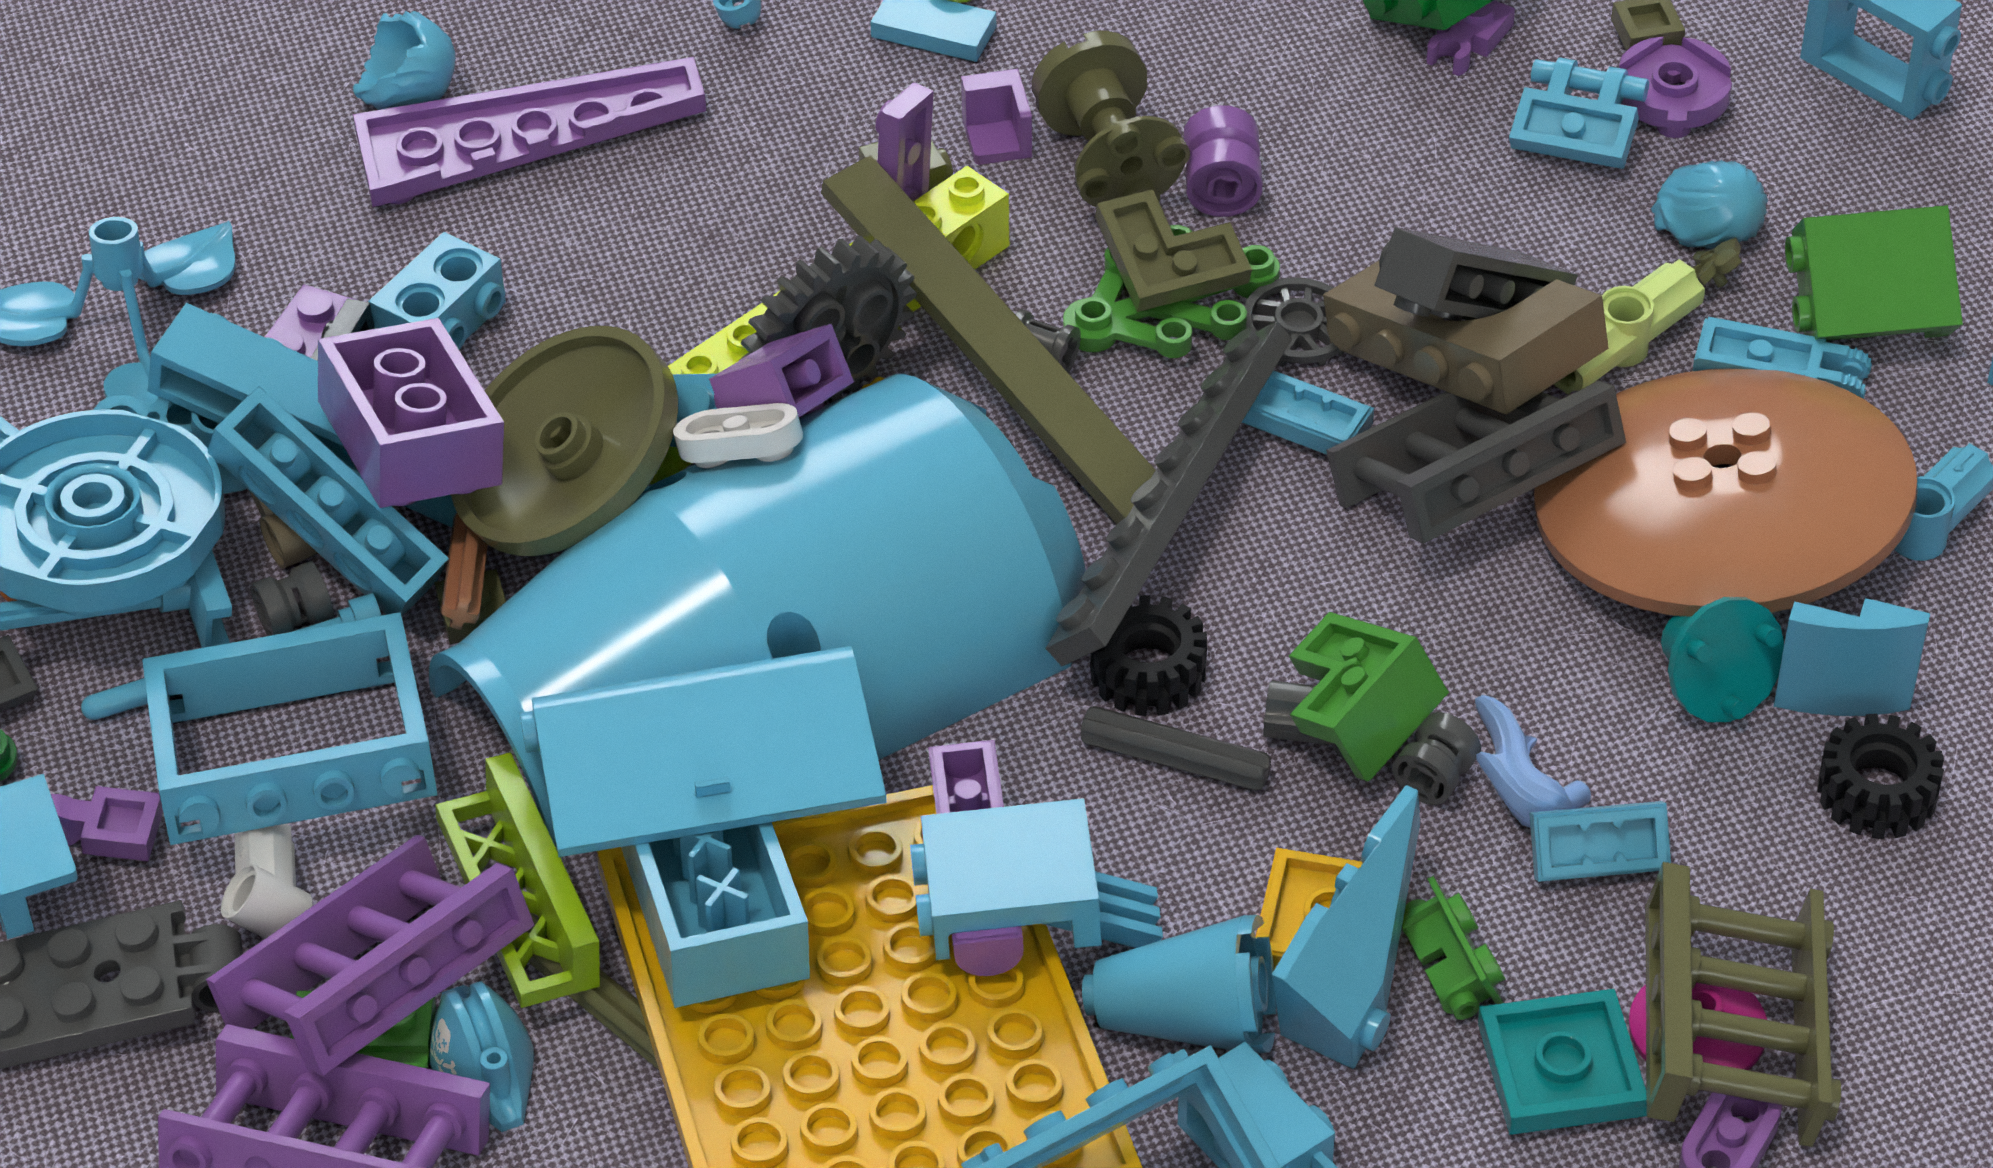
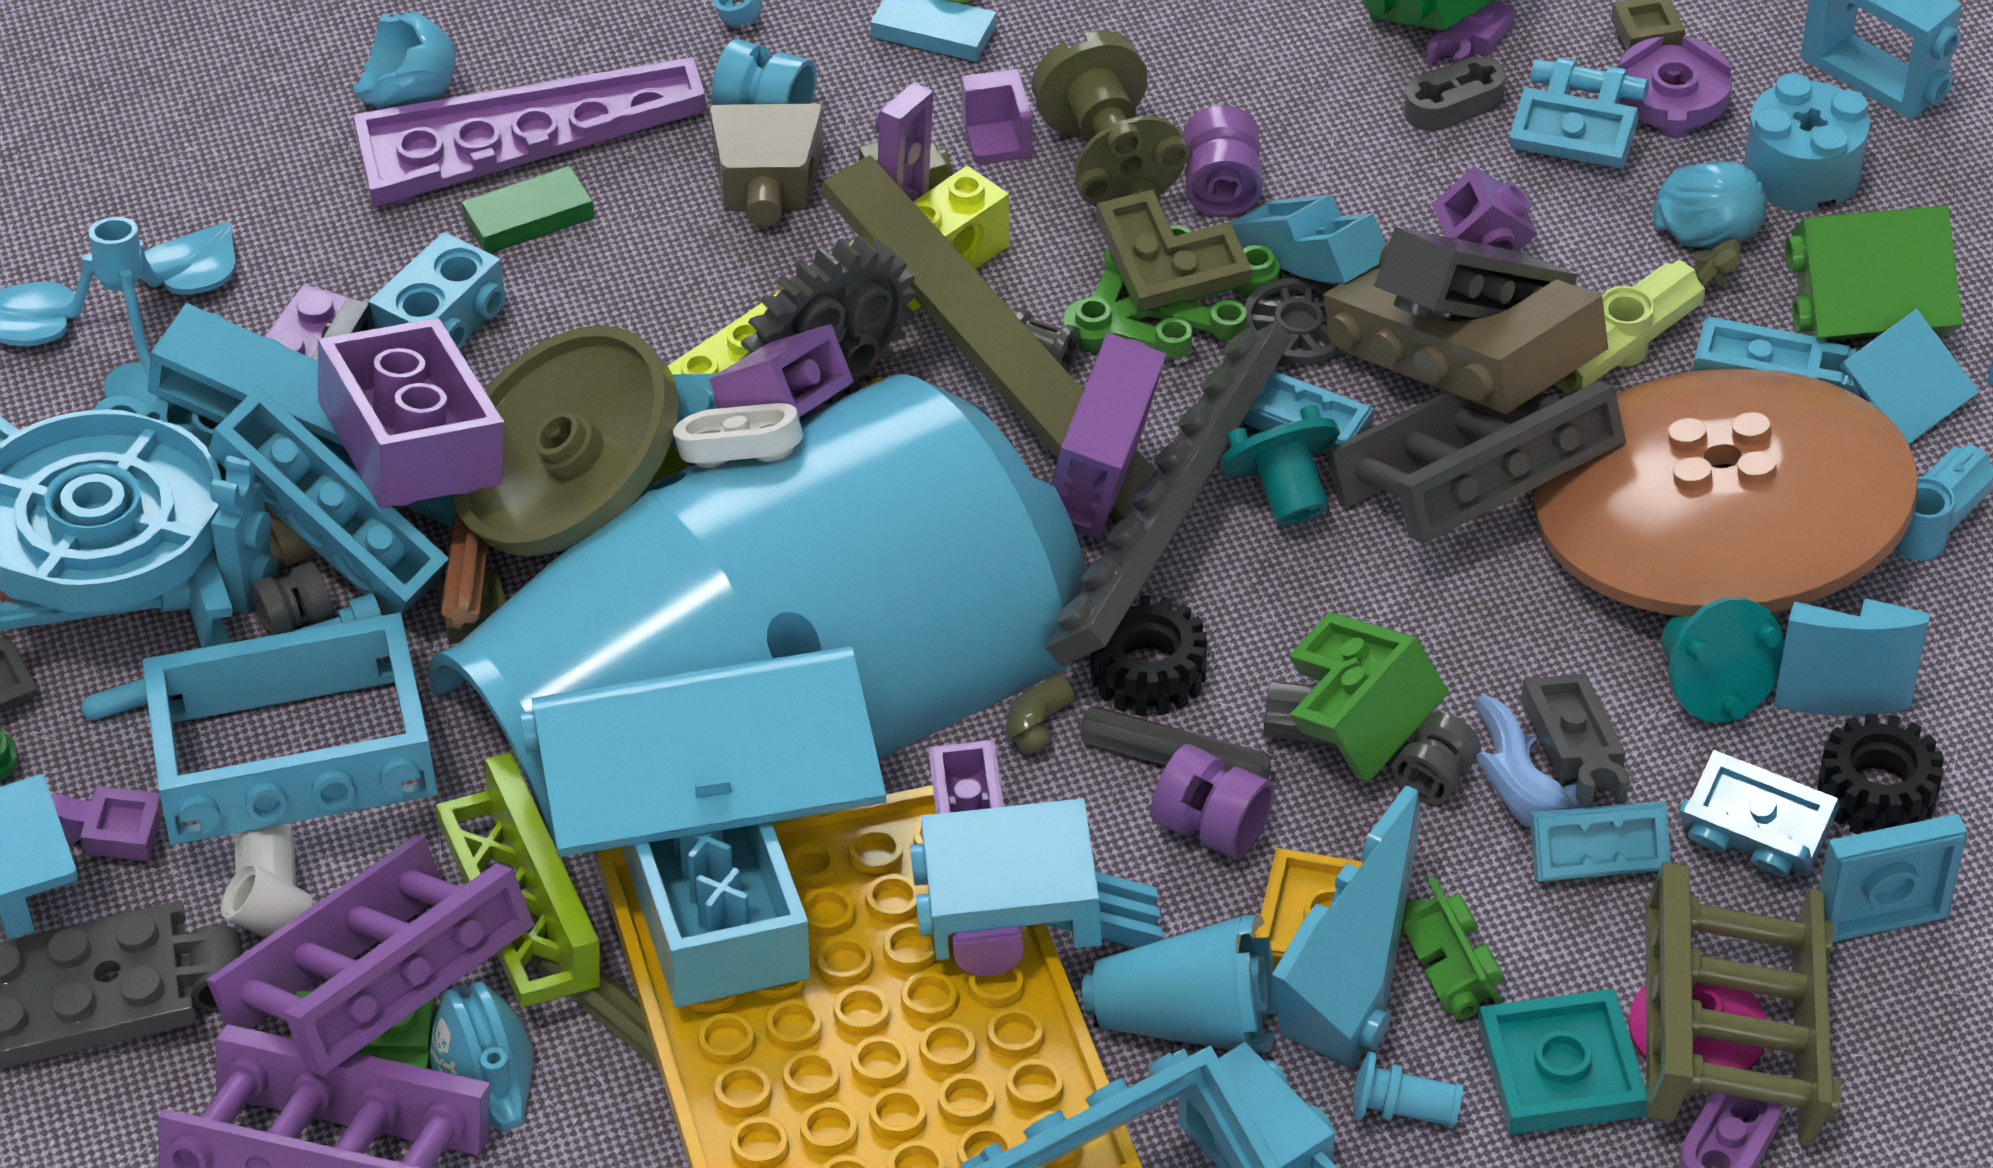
none -> medium azure plate [210,455,278,615]
none -> tile [461,166,594,253]
none -> torso [710,103,823,226]
none -> medium azure wheel [711,38,817,105]
none -> olive arm [1005,674,1075,755]
none -> medium lavender window [1051,332,1167,539]
none -> medium lavender wheel [1151,744,1275,860]
none -> teal piece [1218,405,1340,526]
none -> medium azure slope [1230,194,1386,283]
none -> medium azure pin [1353,1051,1463,1129]
none -> dark grey beam [1404,56,1506,131]
none -> medium lavender brick [1432,166,1538,251]
none -> dark grey plate [1521,673,1629,807]
none -> bracket [1679,750,1839,877]
none -> medium azure brick [1744,73,1870,212]
none -> medium azure plate [1819,813,1968,942]
none -> medium azure piece [1841,308,1980,445]

